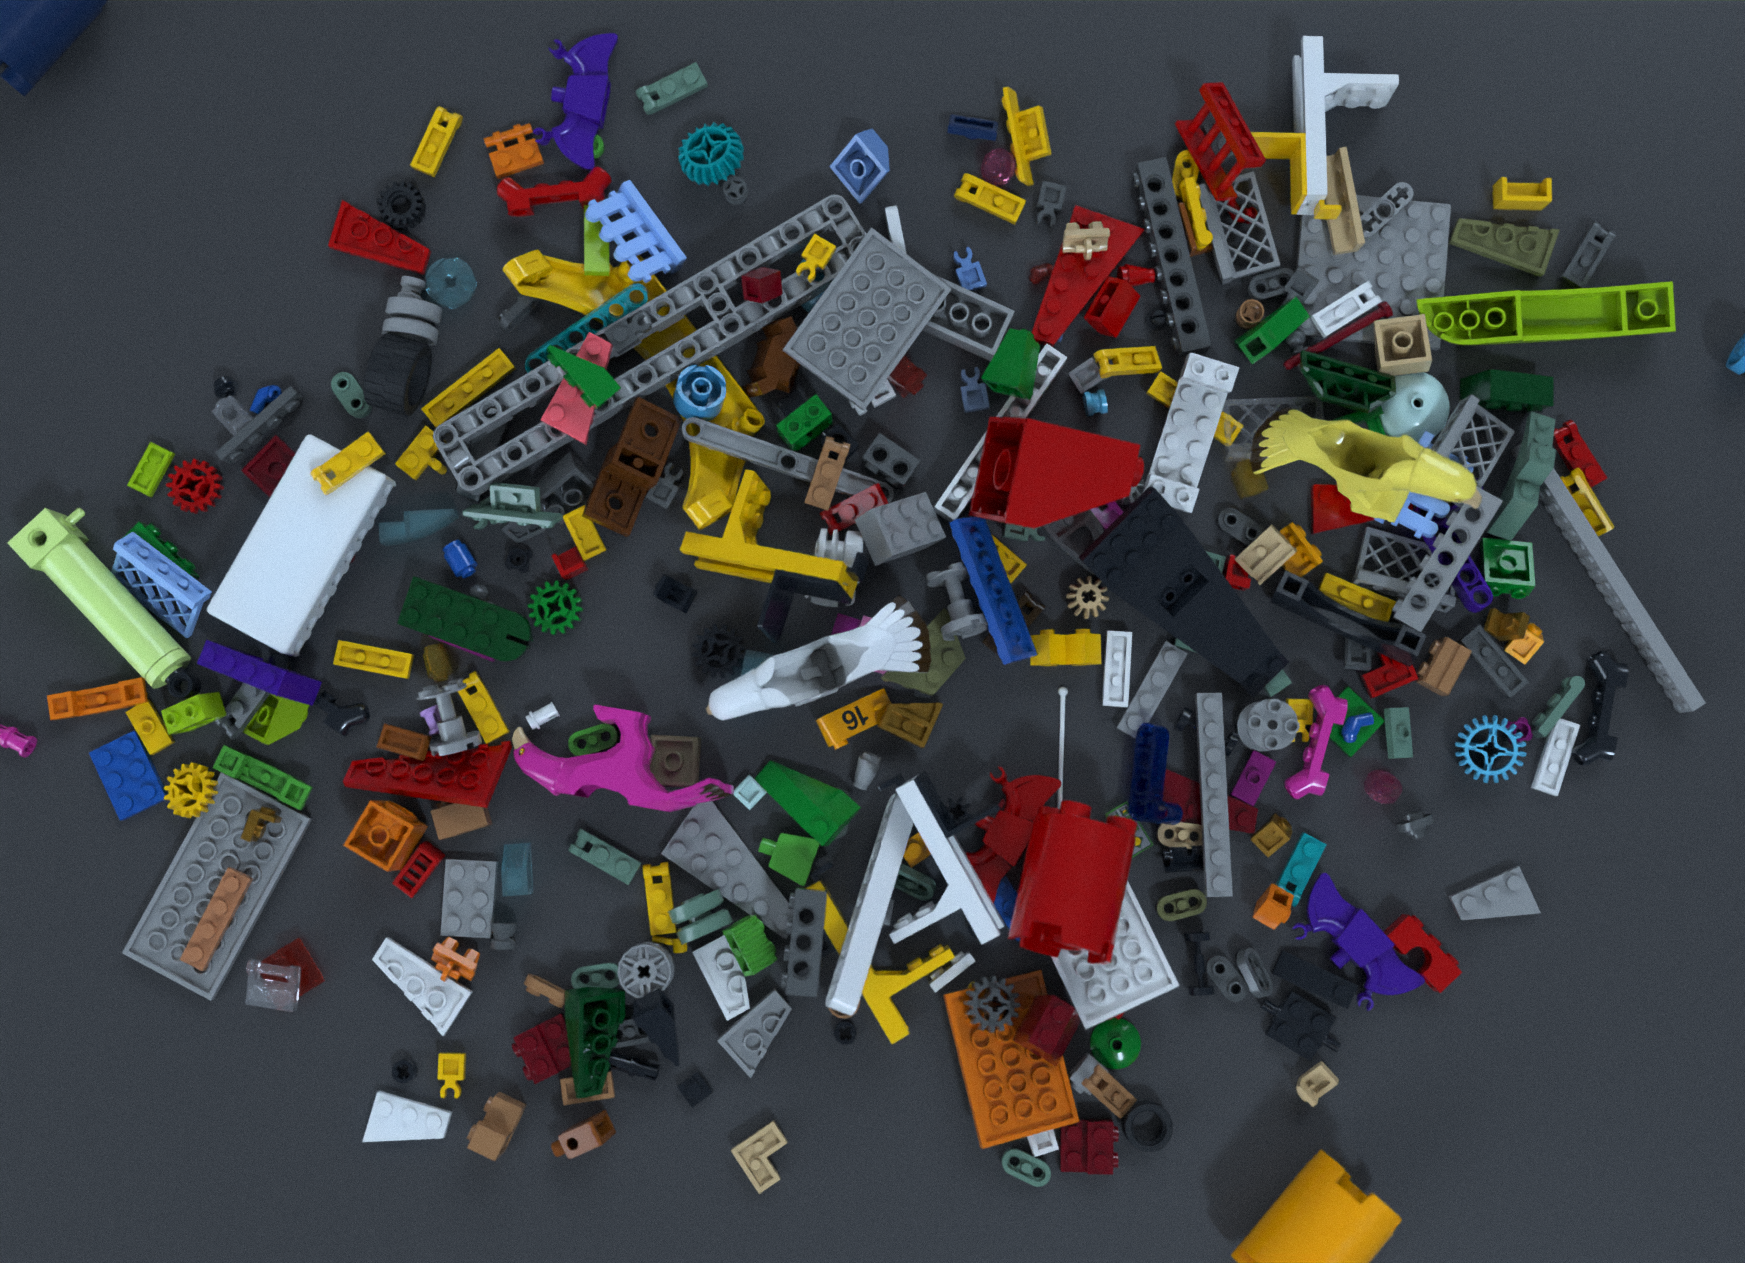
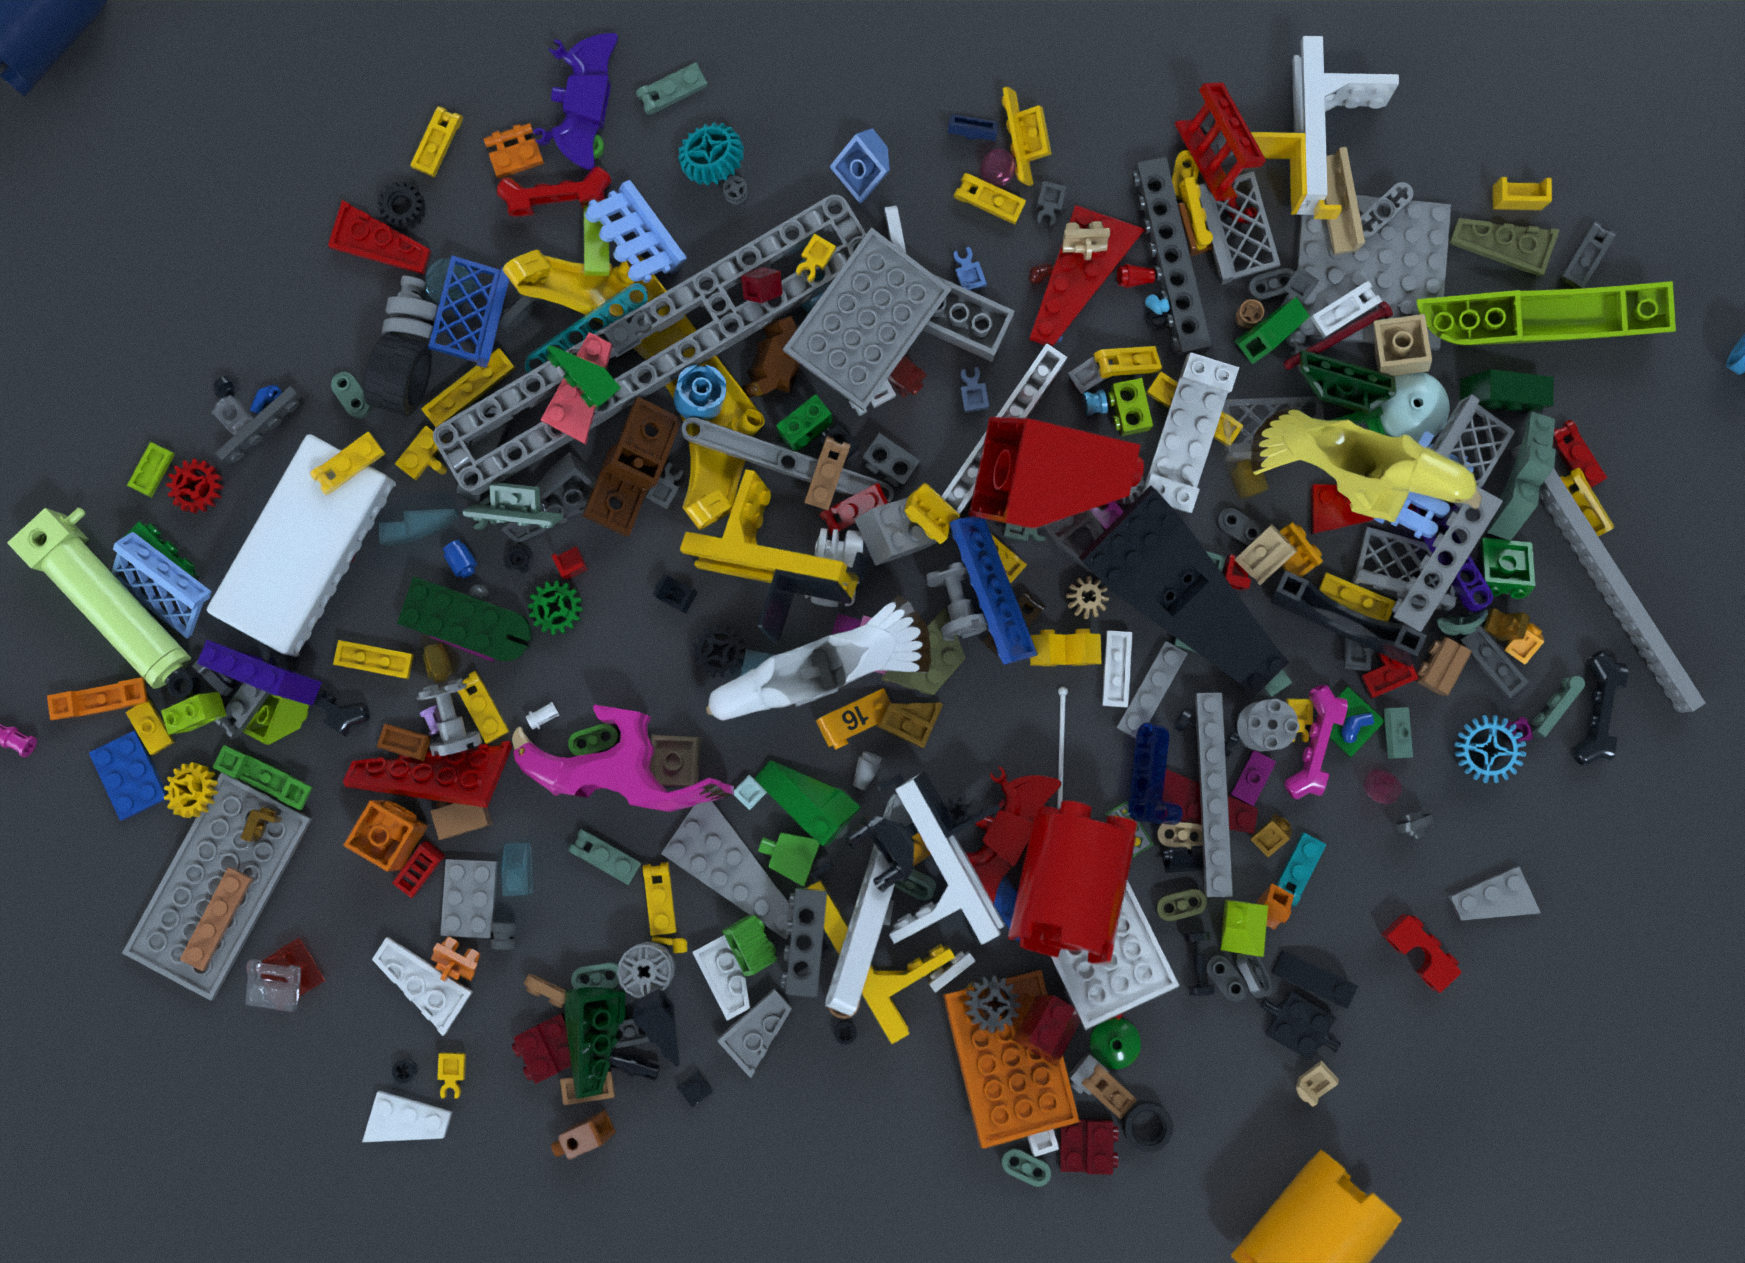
dark red tile [241,435,296,498] -> none
medium nougat brick [467,1092,527,1161] -> none
yellow plate [563,505,607,561] -> none
sand green wheel [668,889,733,945] -> none
tan plate [731,1120,788,1194] -> none
green slope [981,328,1040,400] -> none
red brick [1084,276,1141,338] -> none
dark purple torso [1292,873,1425,1011] -> none
white tile [1531,718,1580,796] -> none
none -> dark grey plate [192,660,236,696]
none -> blue fence [428,255,509,368]
none -> black connector [844,815,919,892]
none -> yellow bracket [904,483,960,544]
none -> lime brick [1107,378,1153,436]
none -> medium azure arm [1145,295,1170,315]
none -> lime slope [1220,900,1268,957]
none -> sand green hat [1437,609,1488,635]

